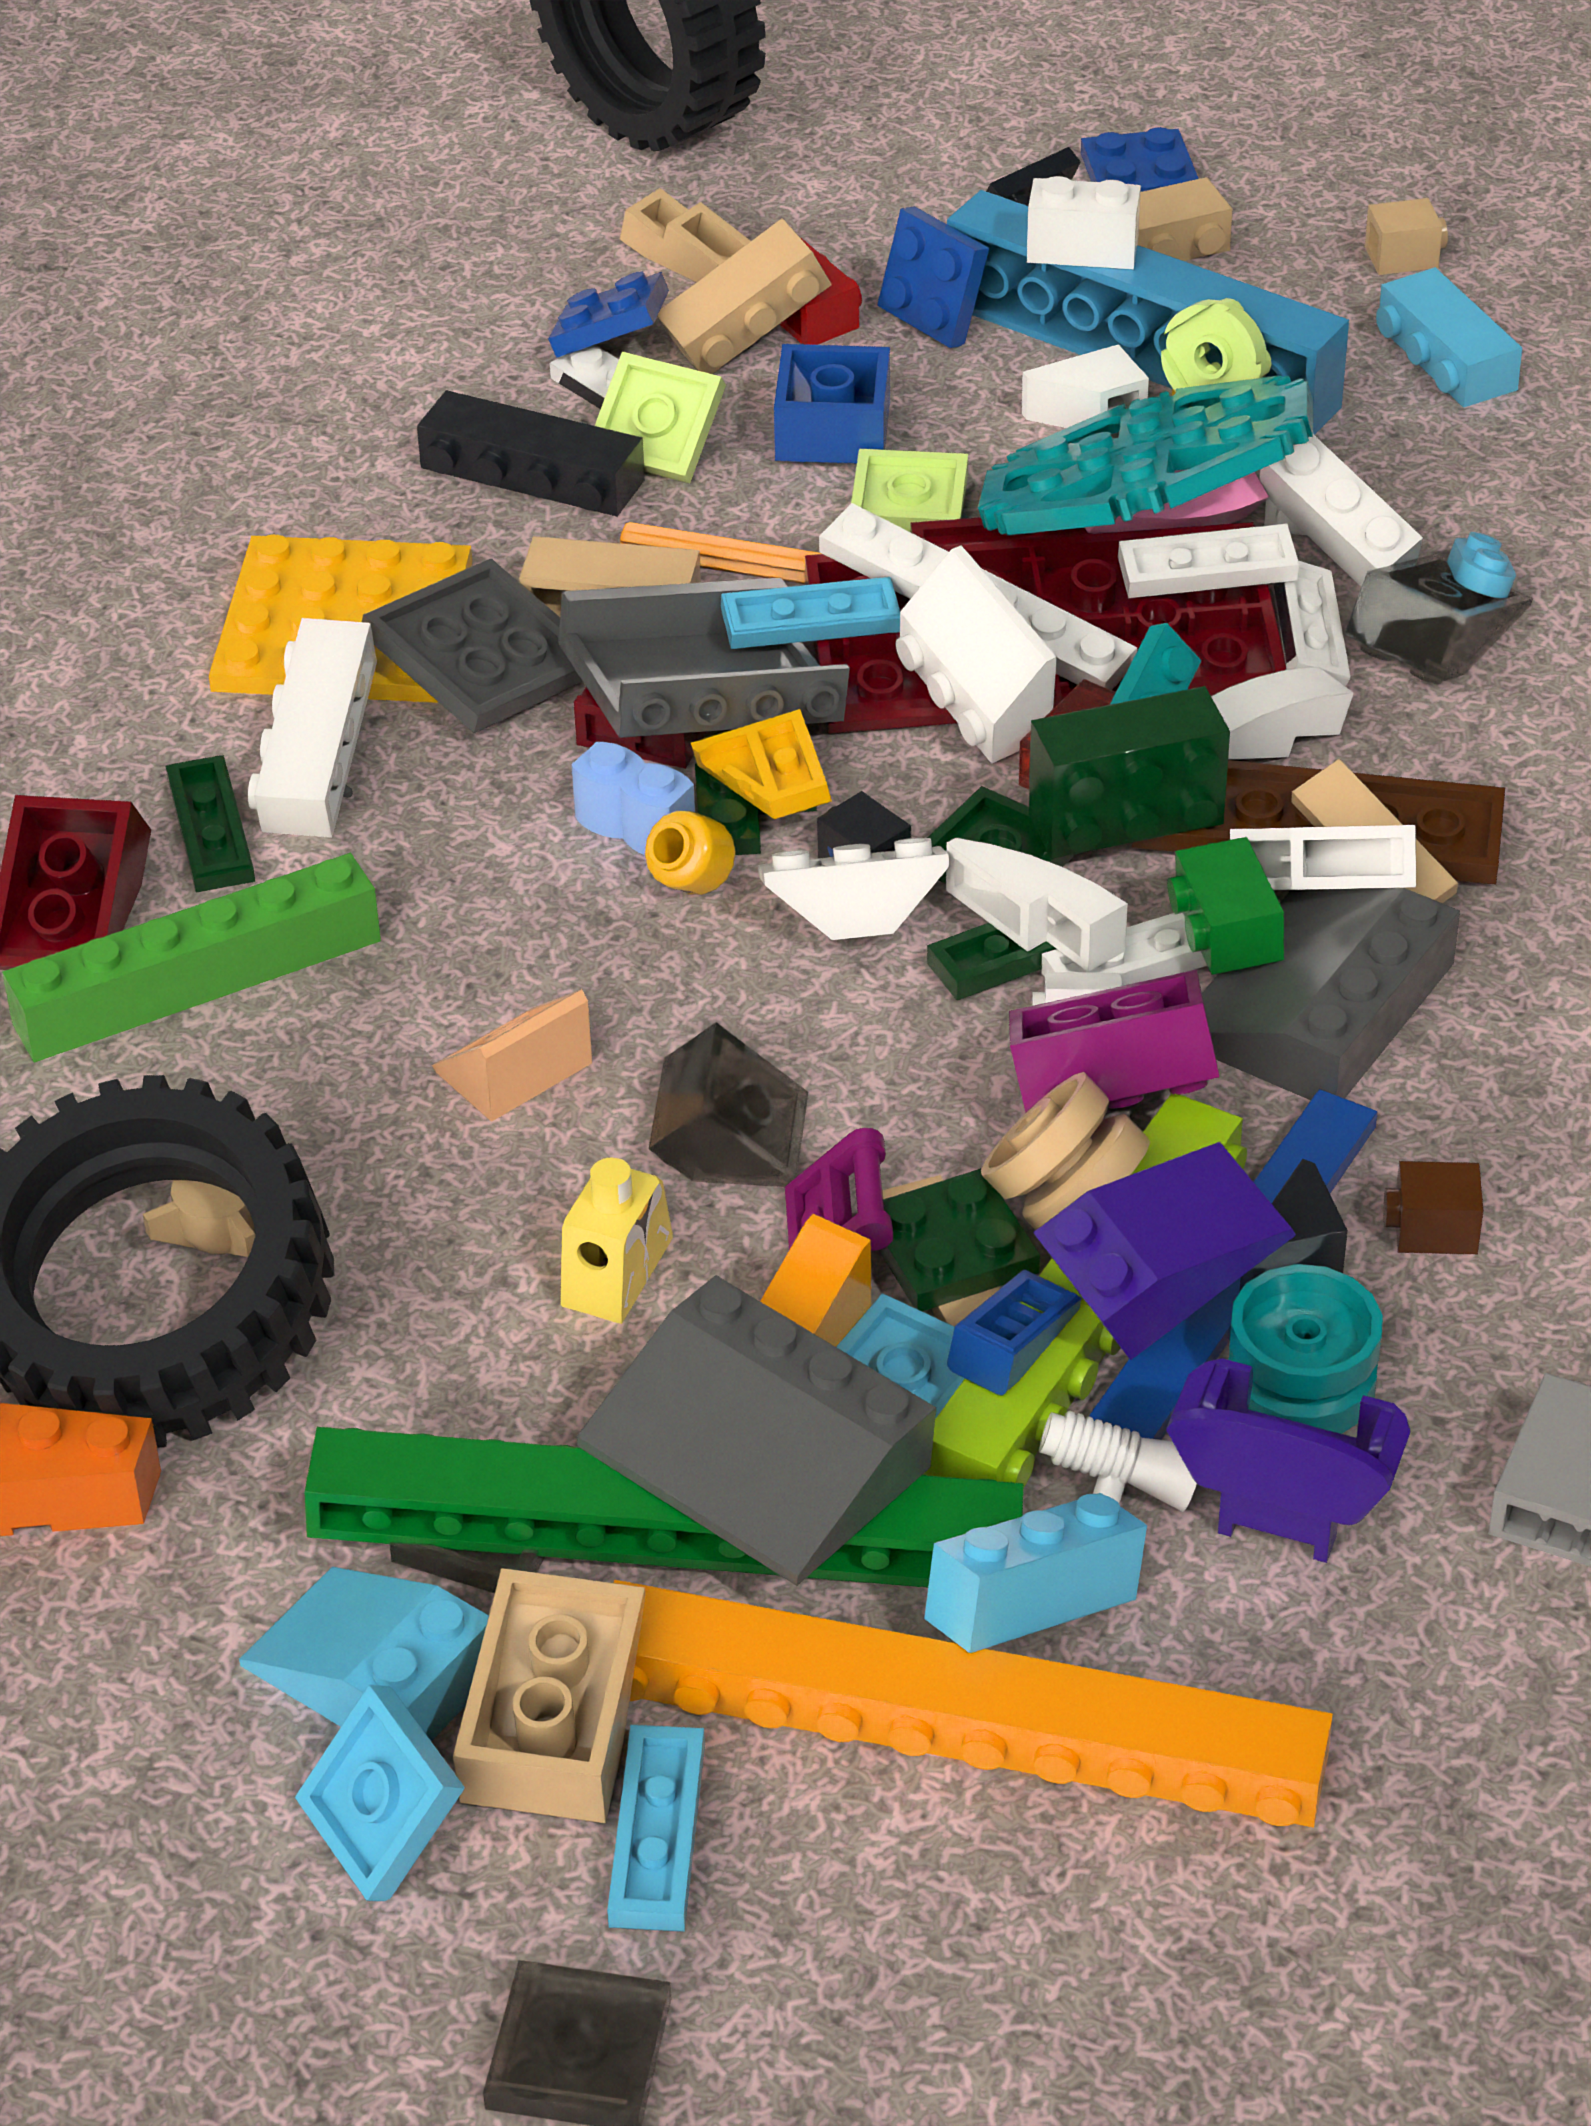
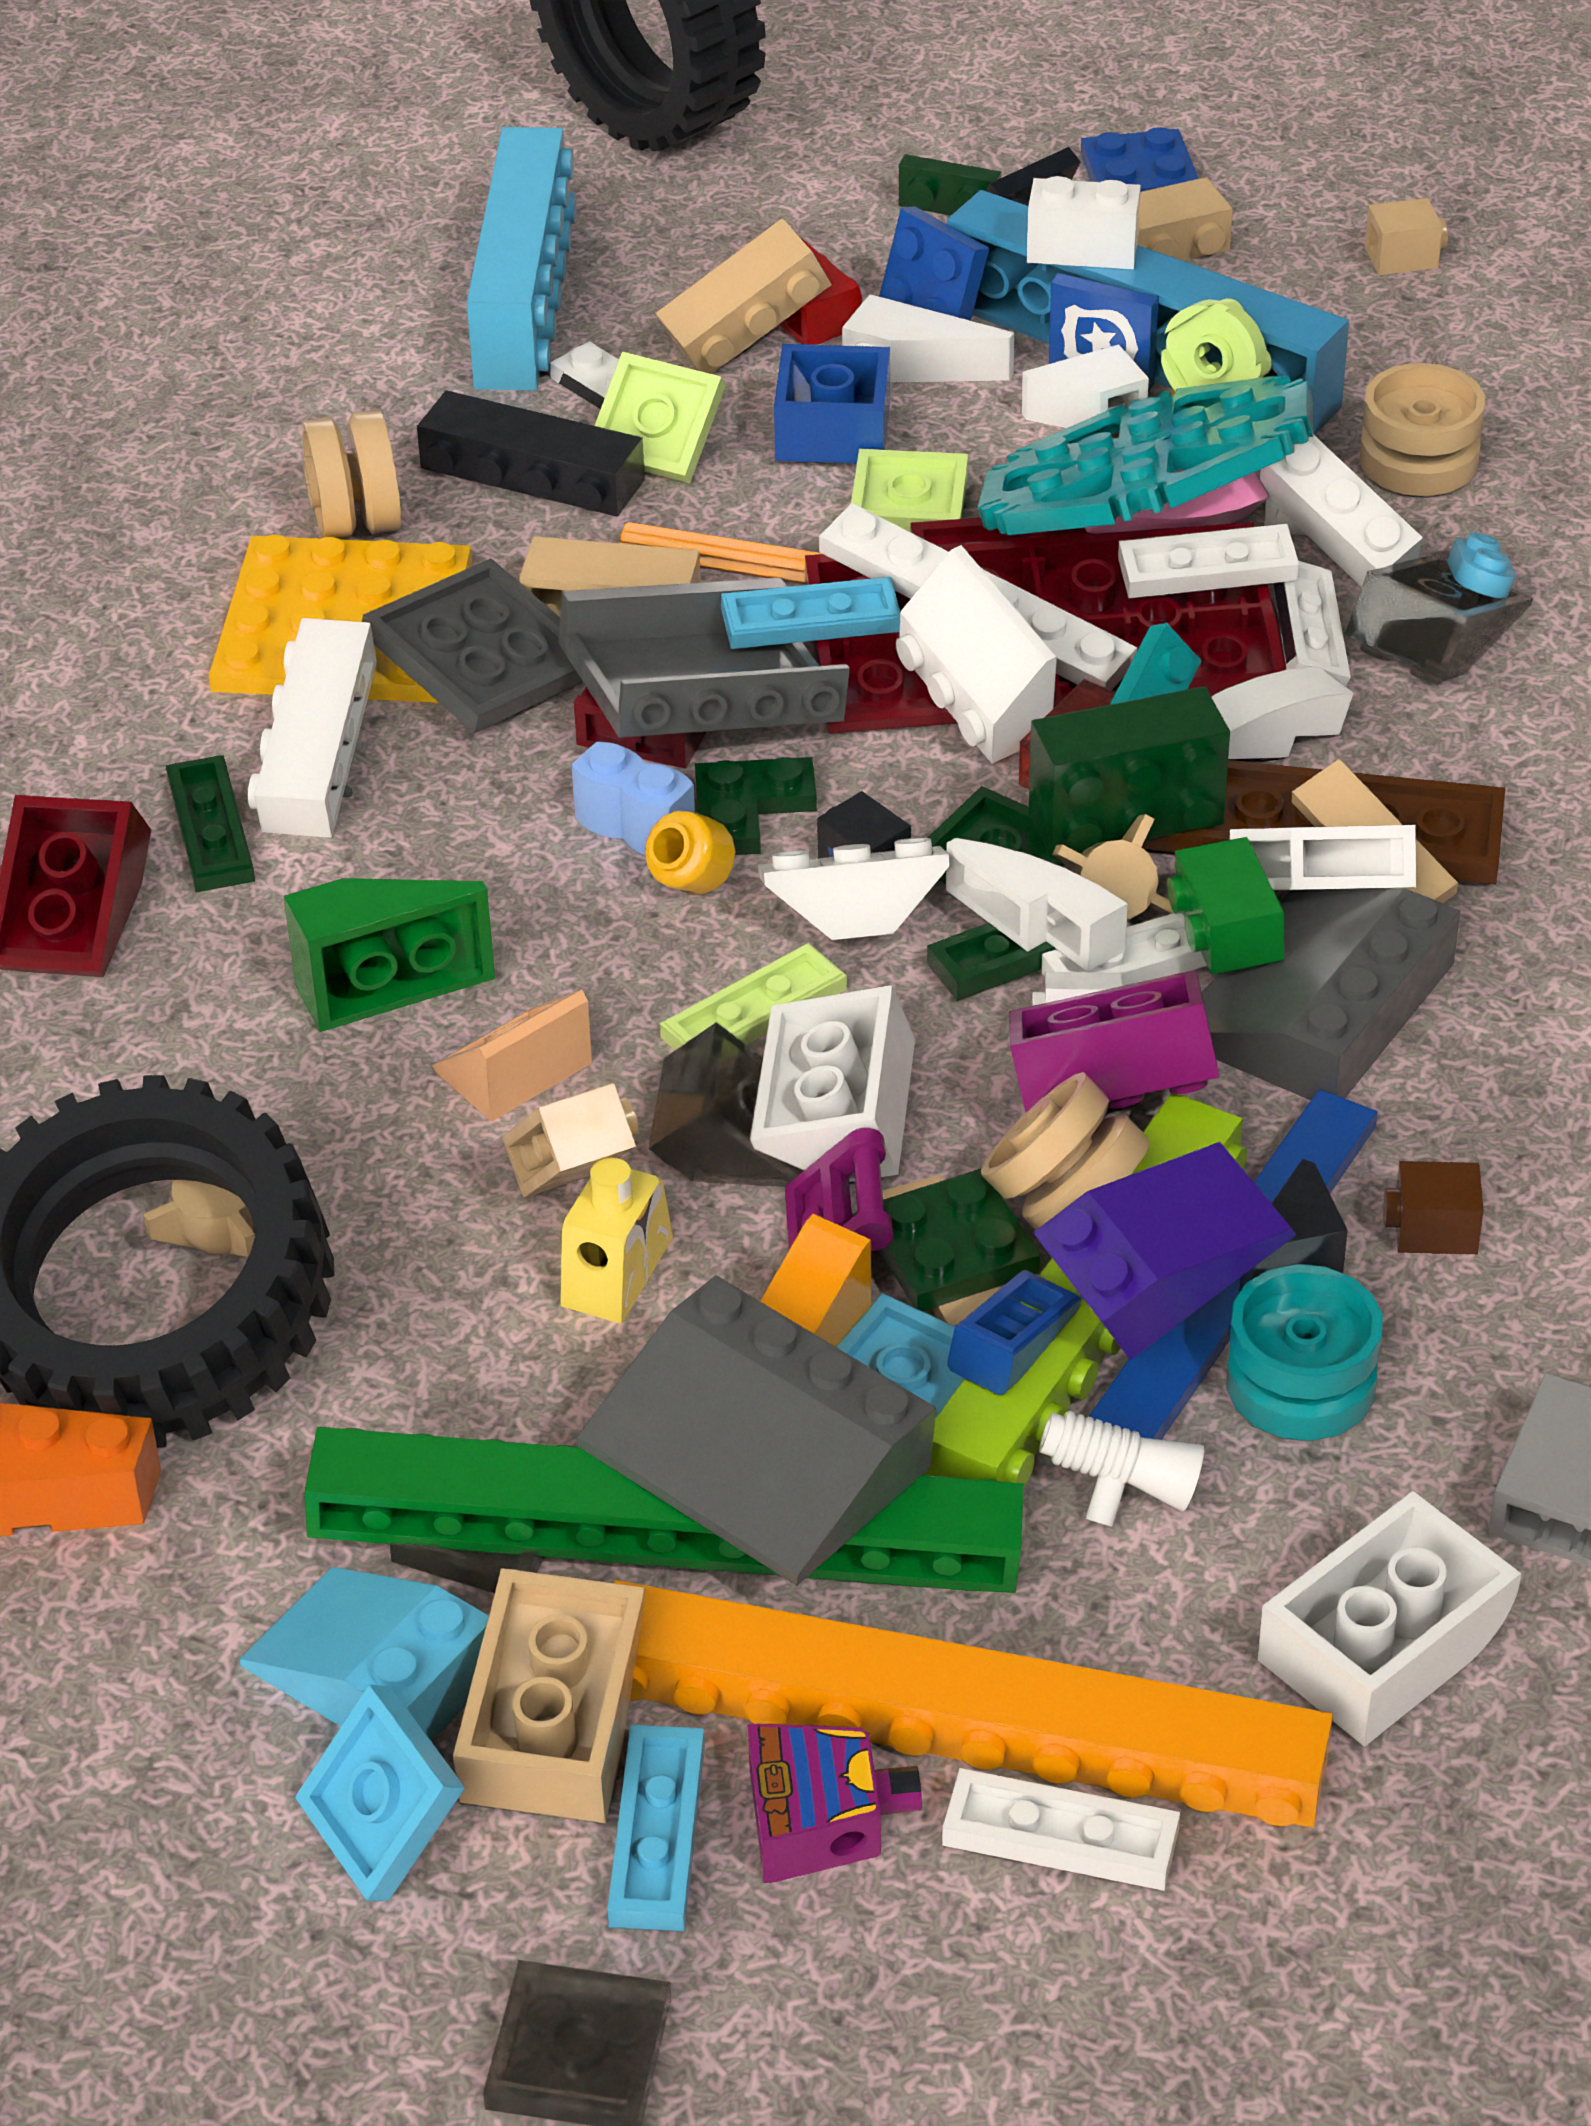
bright green brick [2,852,381,1063] -> none
blue plate [548,271,669,358] -> none
tan slope [620,188,751,282] -> none
yellow wing [691,709,832,819] -> none
medium azure brick [924,1493,1147,1653] -> none
dark purple piece [1166,1358,1411,1563] -> none
medium azure brick [1376,267,1522,408] -> none
none -> green slope [283,878,495,1032]
none -> tan wheel [302,409,401,539]
none -> medium azure brick [467,127,576,391]
none -> brick [502,1083,638,1198]
none -> yellowish green tile [660,943,847,1071]
none -> torso [747,1723,922,1883]
none -> white slope [750,985,915,1182]
none -> white slope [842,294,1014,382]
none -> dark green plate [899,154,1002,216]
none -> white plate [942,1768,1180,1891]
none -> blue tile [1049,273,1159,393]
none -> tan piece [1052,814,1174,919]
none -> white brick [1258,1491,1521,1747]
none -> tan wheel [1359,363,1486,497]

